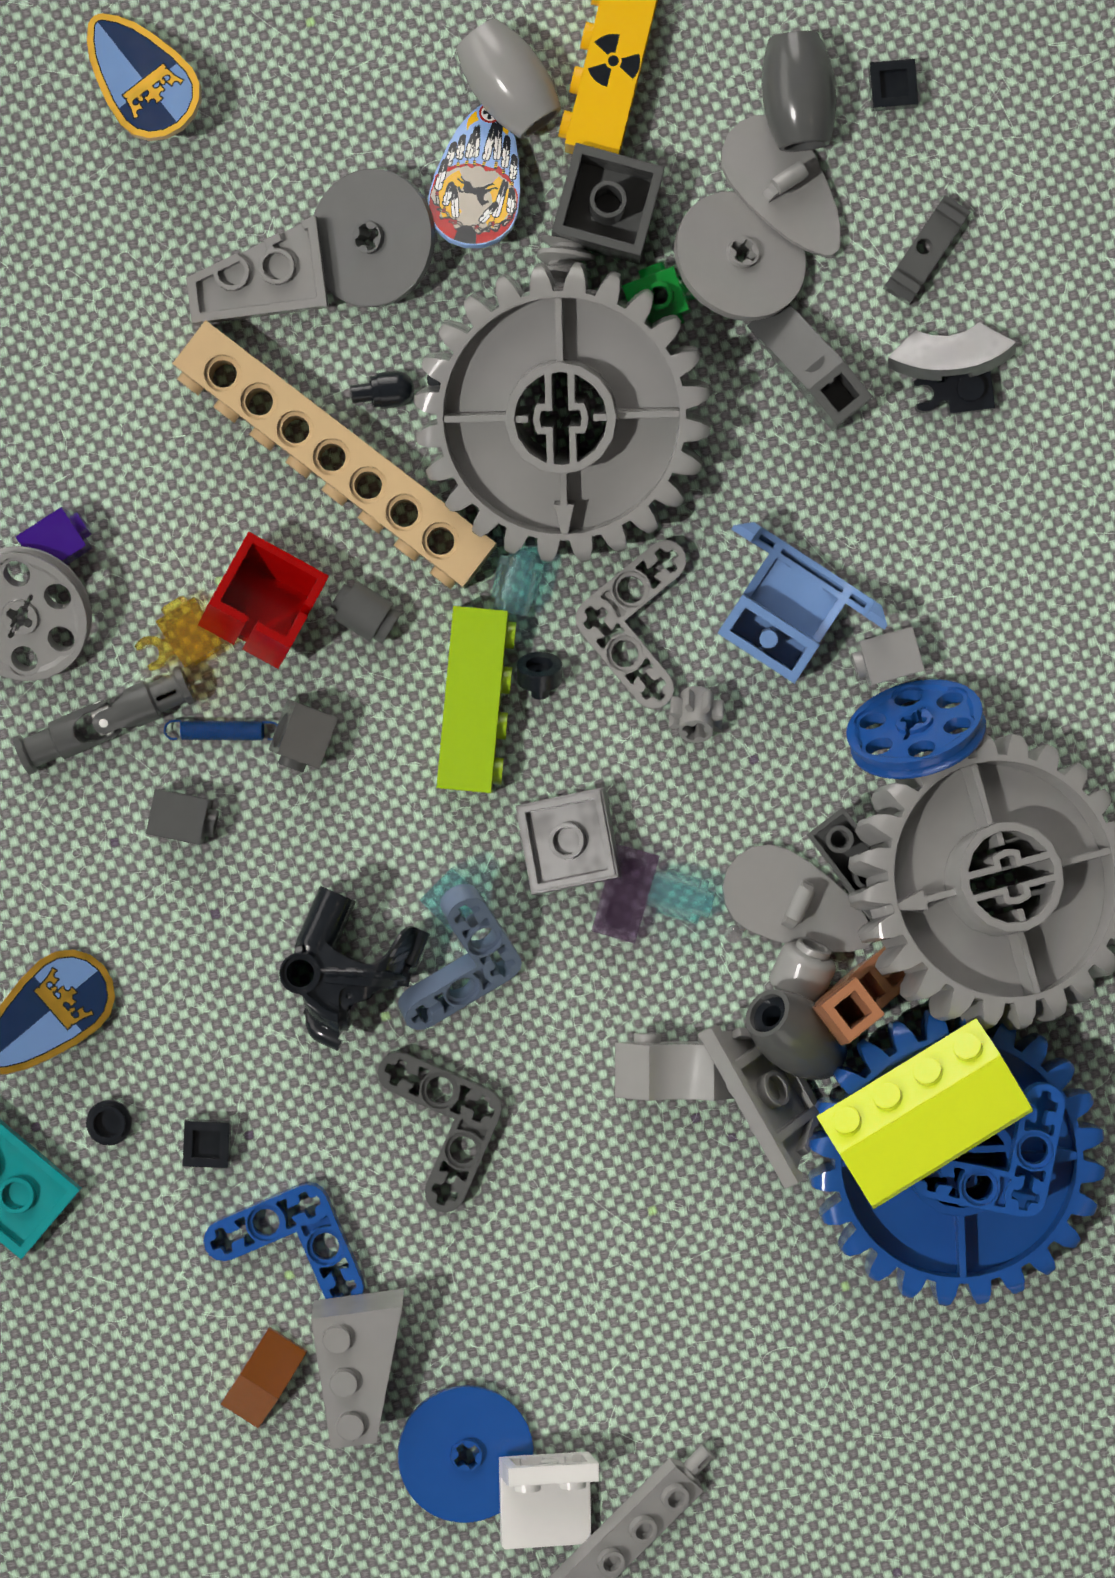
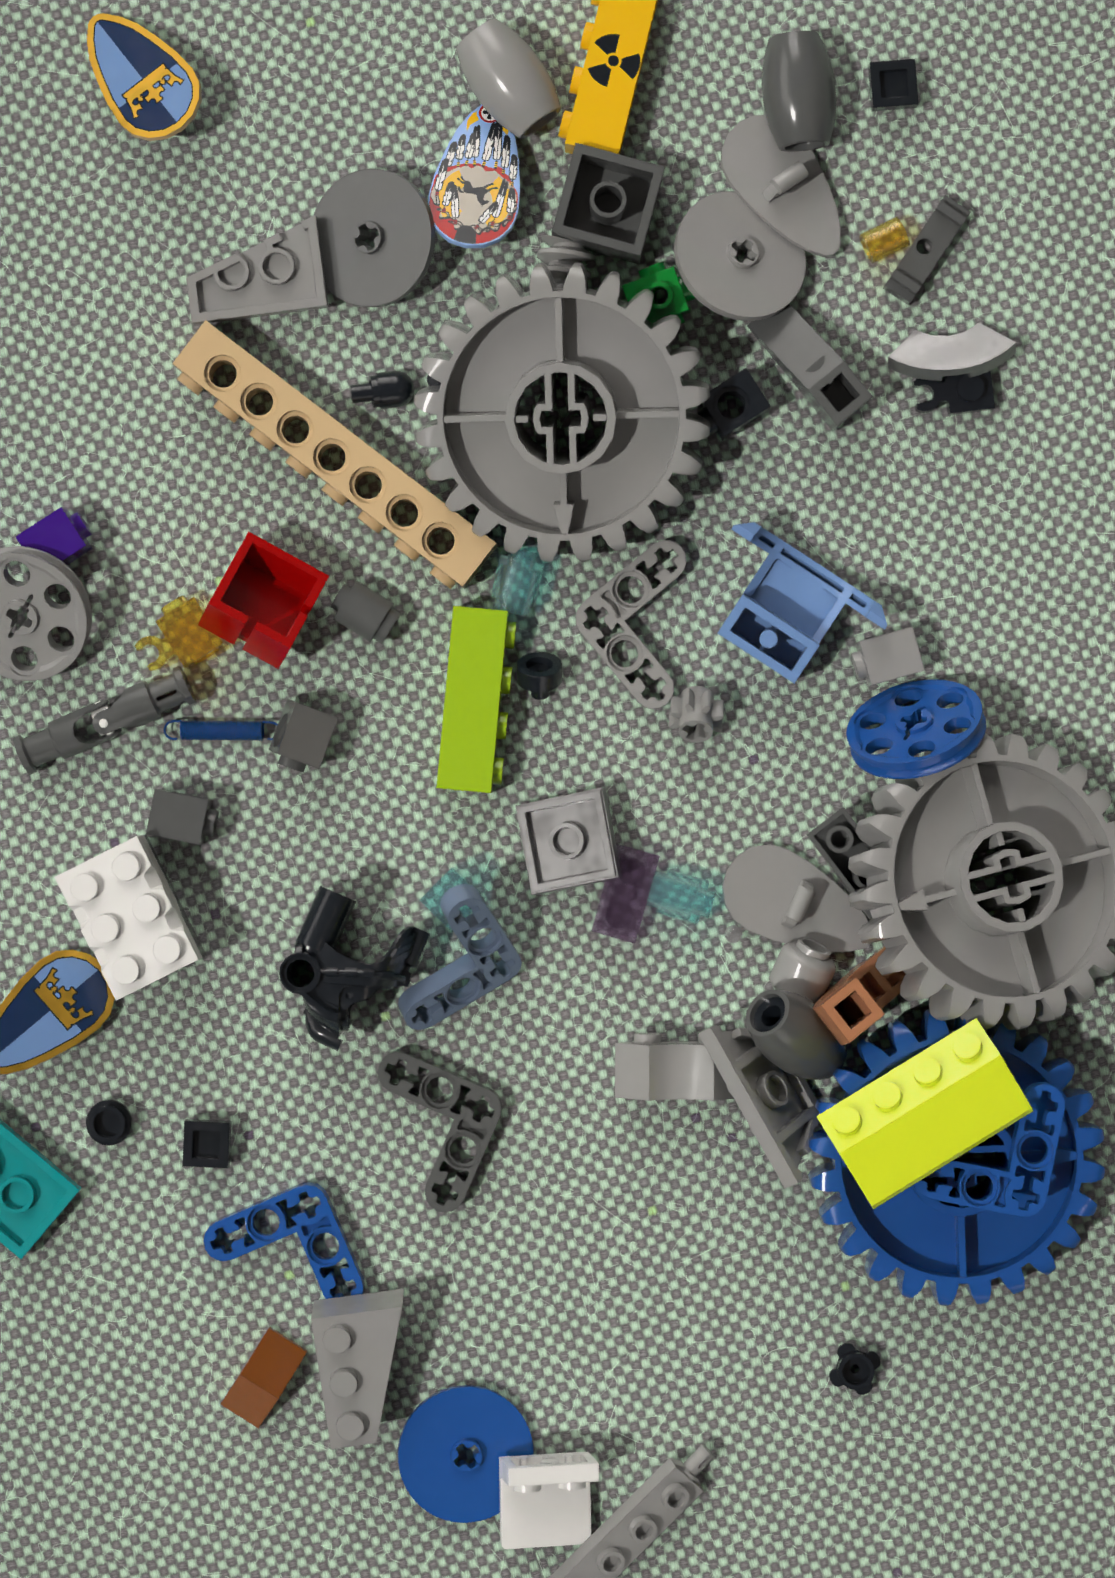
none -> white piece [54,835,207,1001]
none -> black brick [696,368,771,441]
none -> black plate [829,1343,881,1395]
none -> clear yellow hinge [859,217,910,264]

